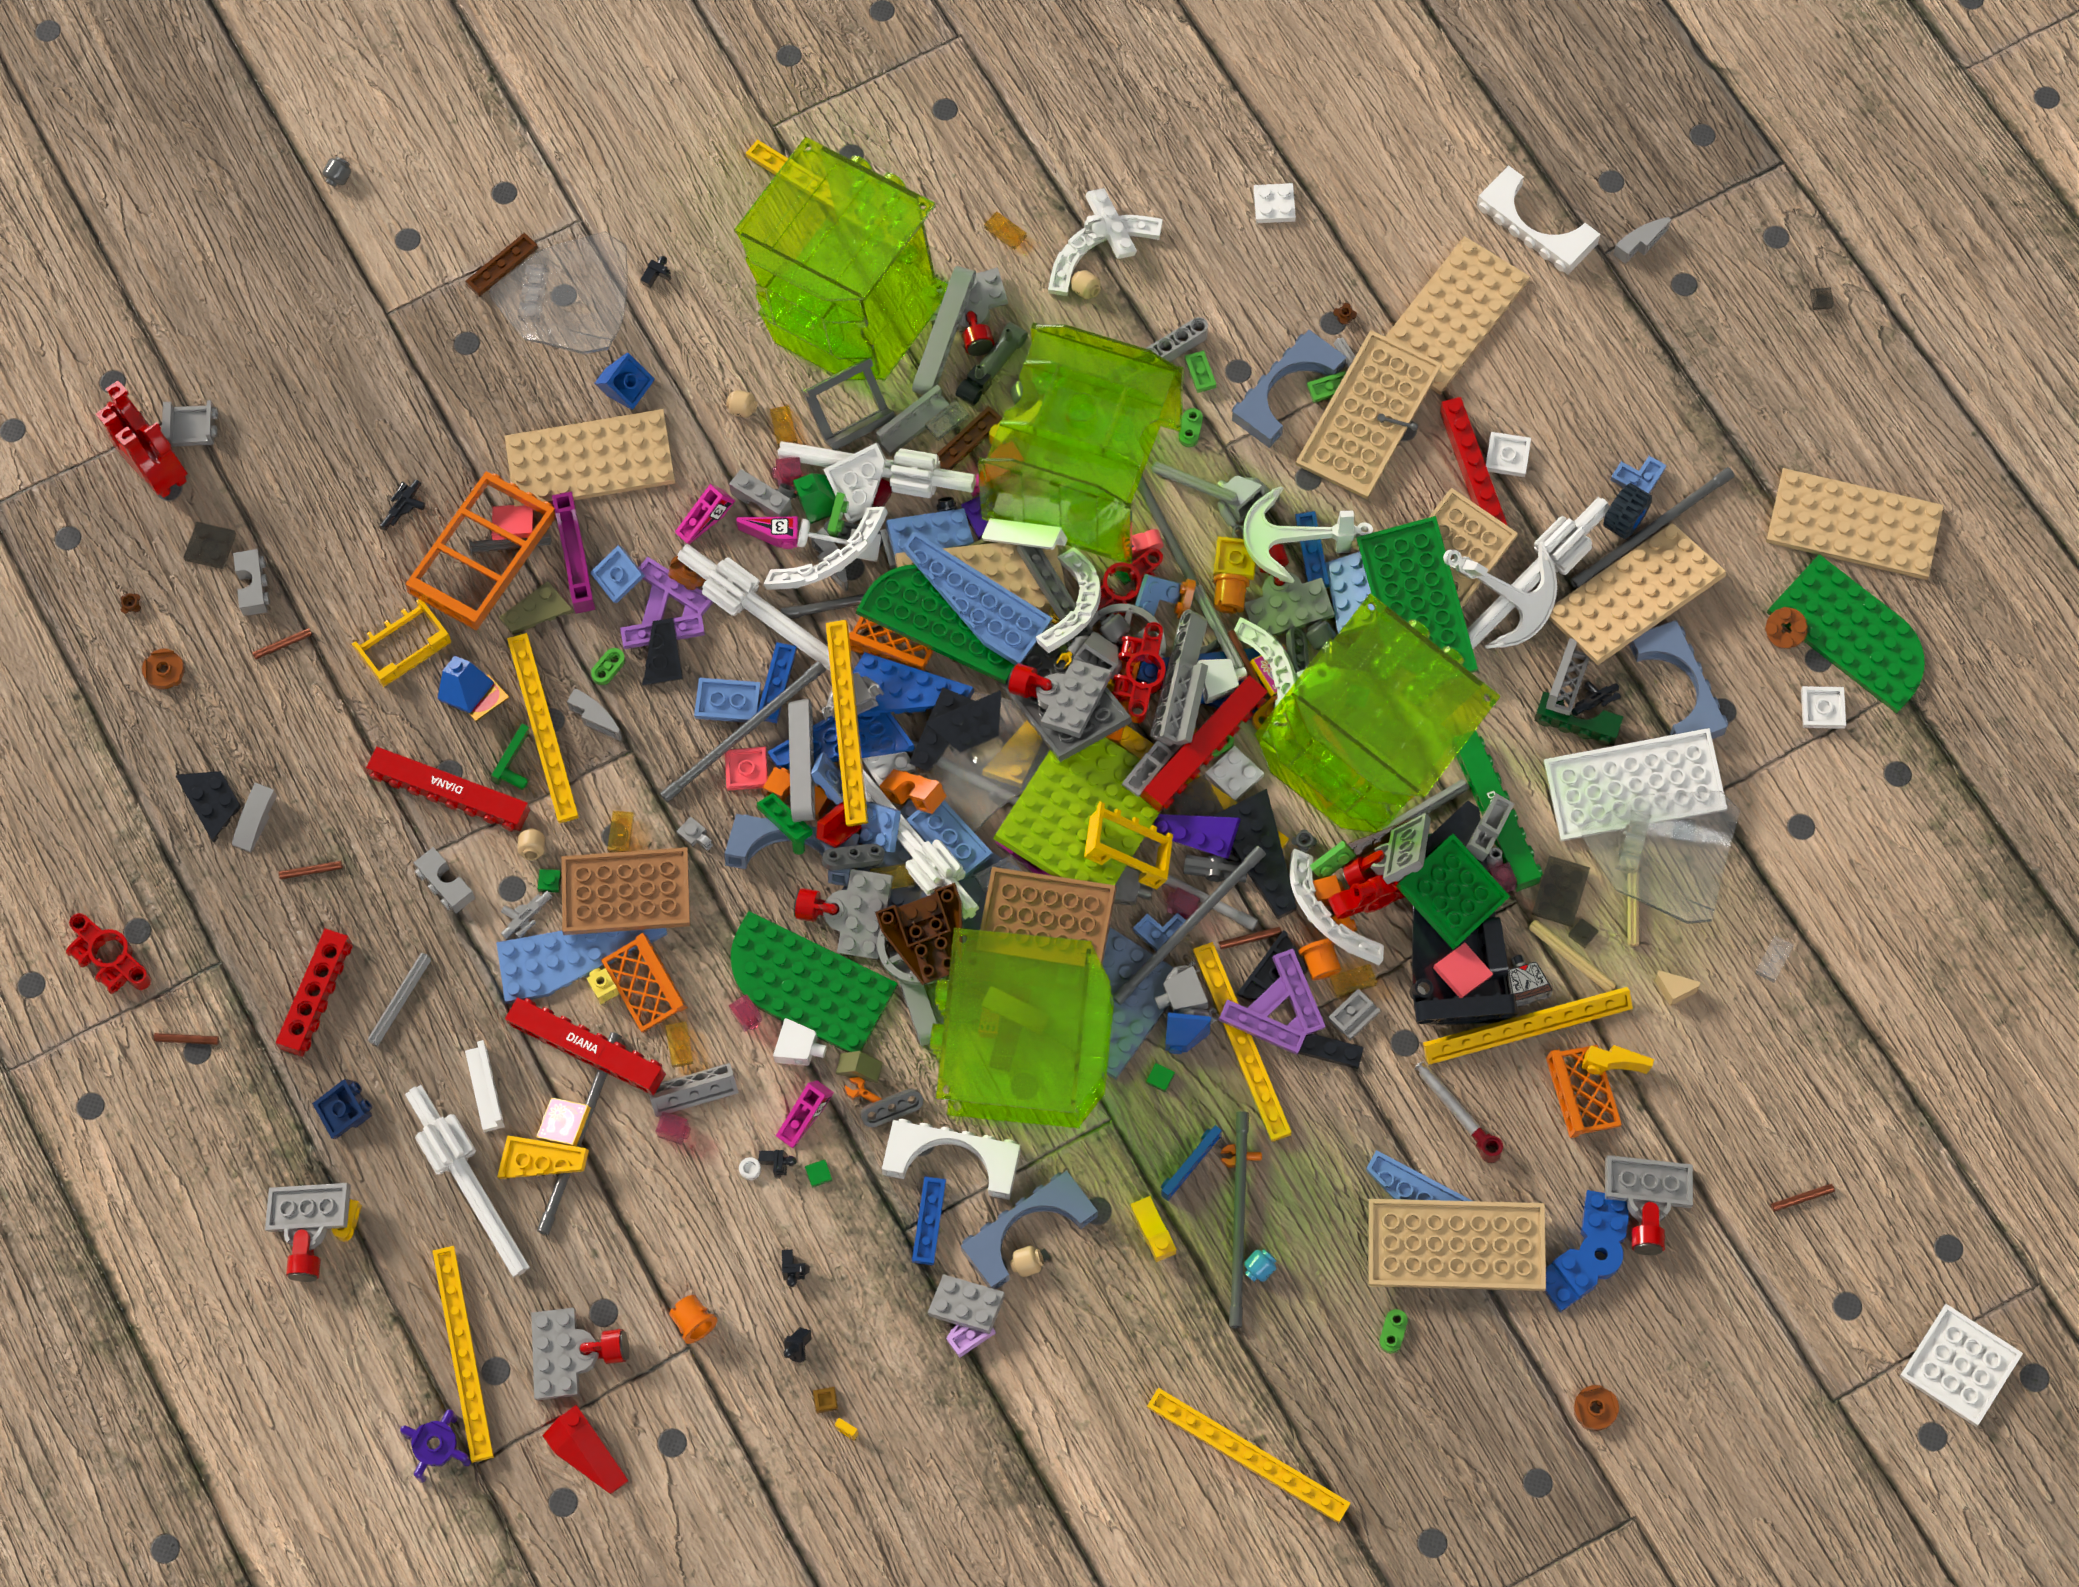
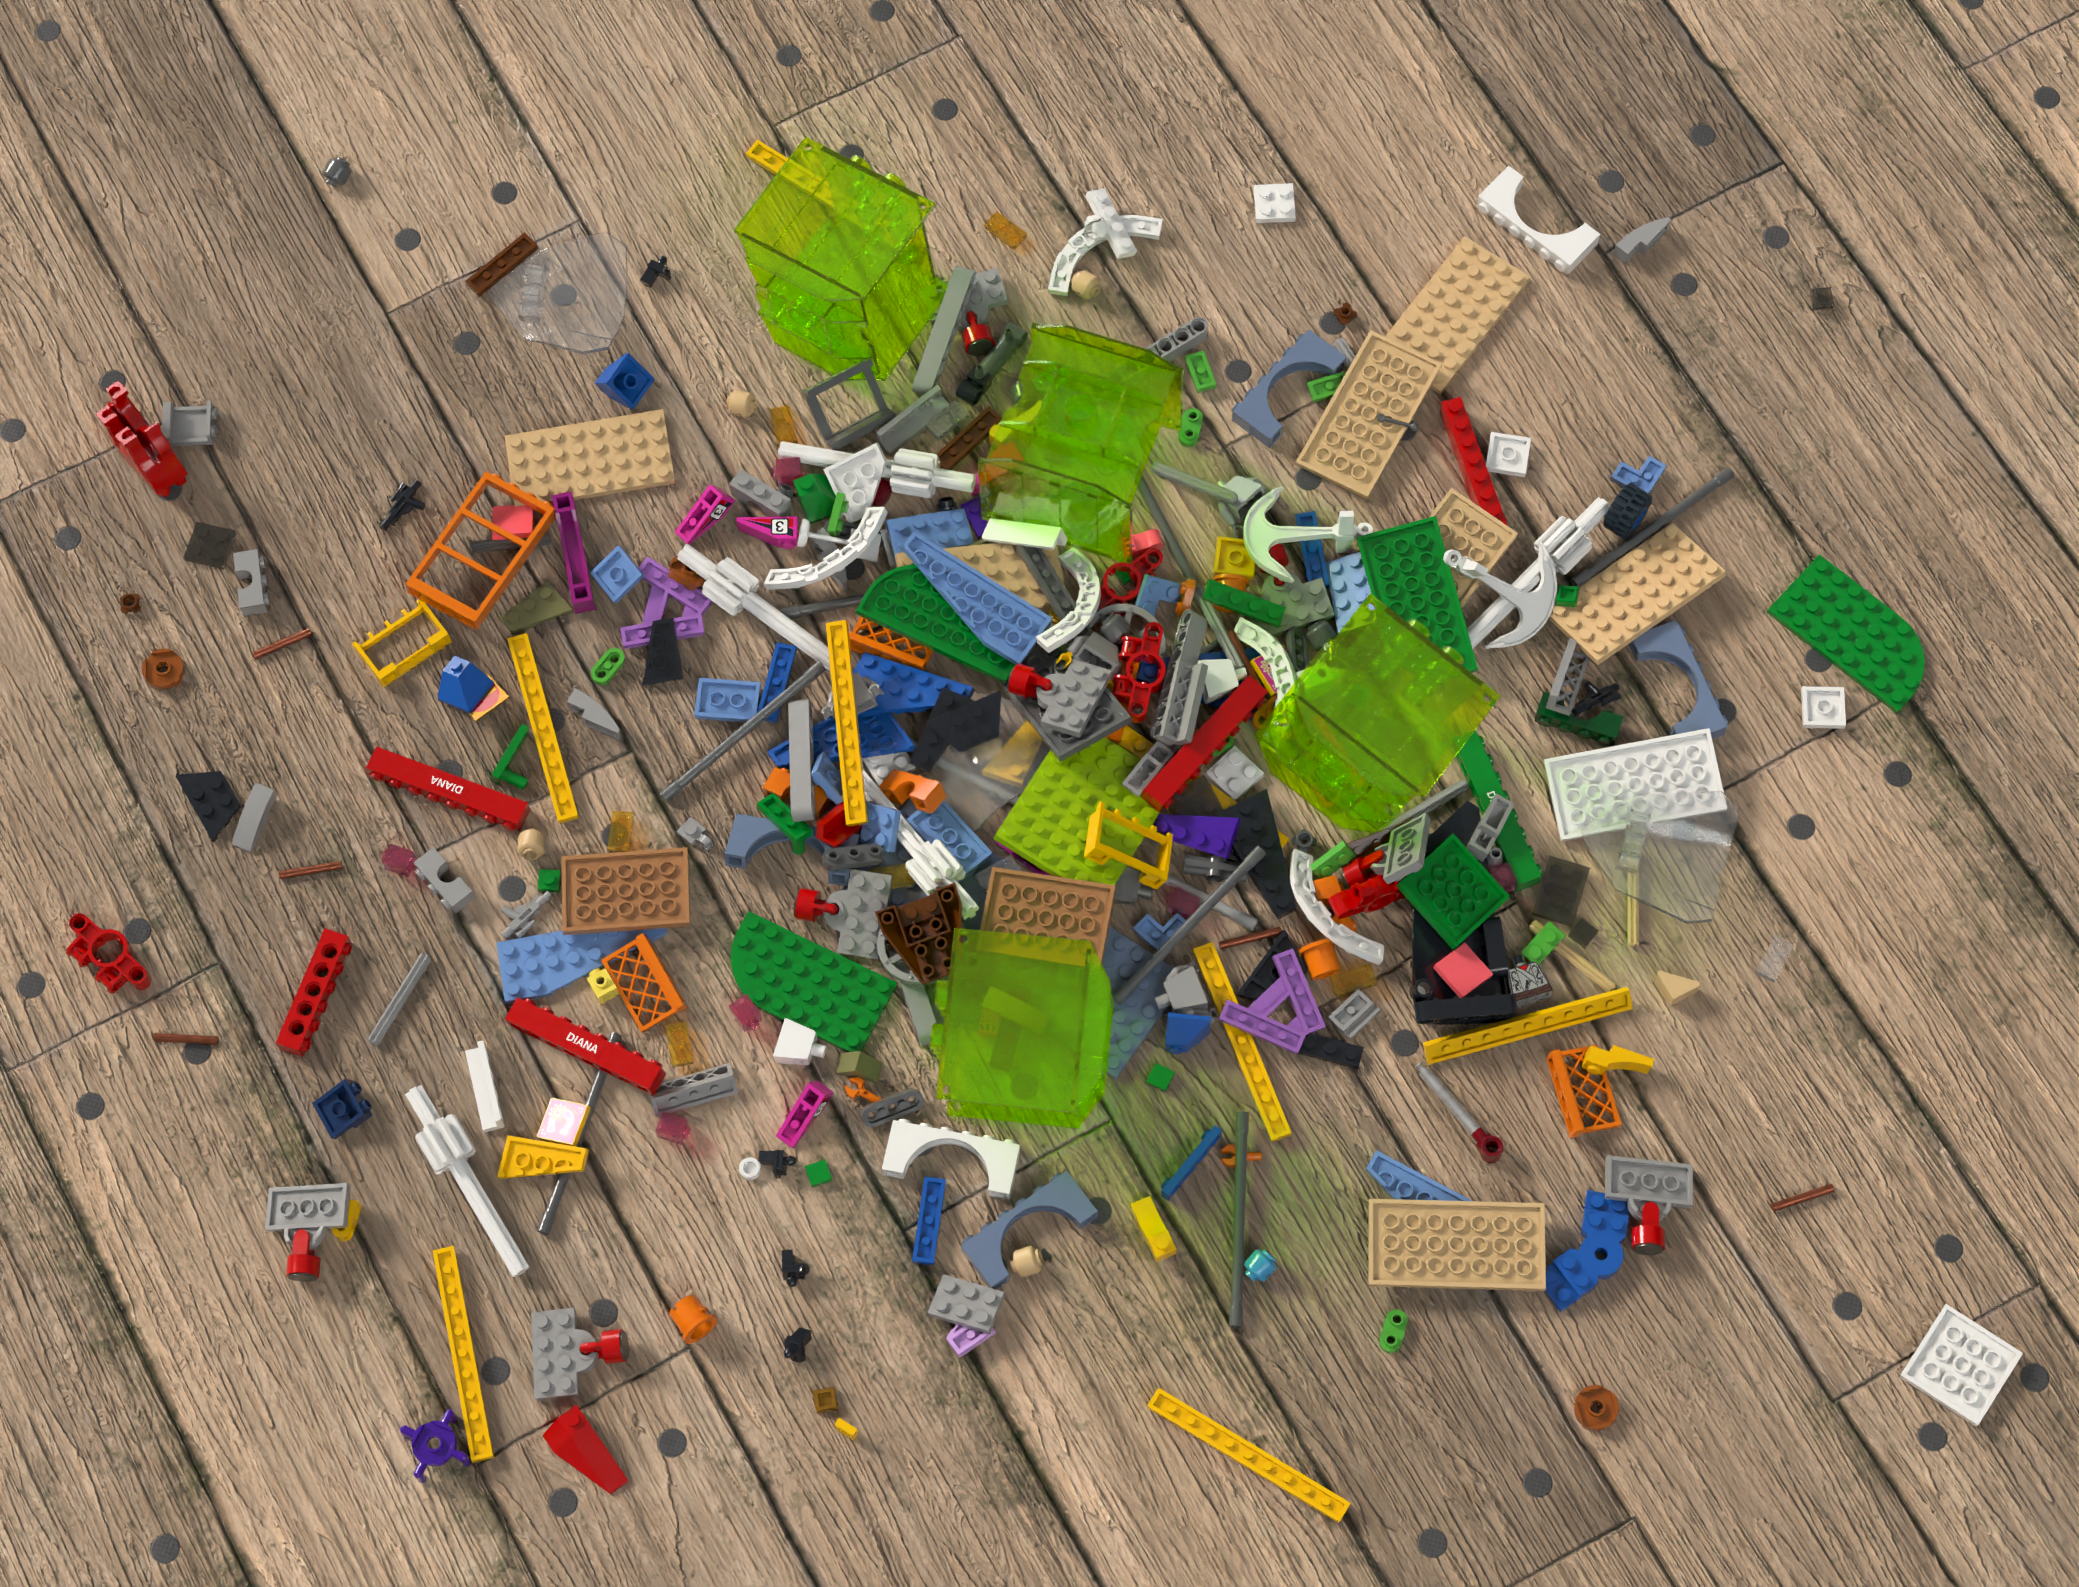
coral tile [725,747,768,791] -> none
dark orange plate [1765,607,1808,649] -> none
tan plate [1766,468,1944,580] -> none
none -> clear pink brick [381,844,417,877]
none -> green plate [1201,579,1286,628]
none -> bright green plate [1521,921,1566,965]
none -> green tile [1555,585,1579,607]

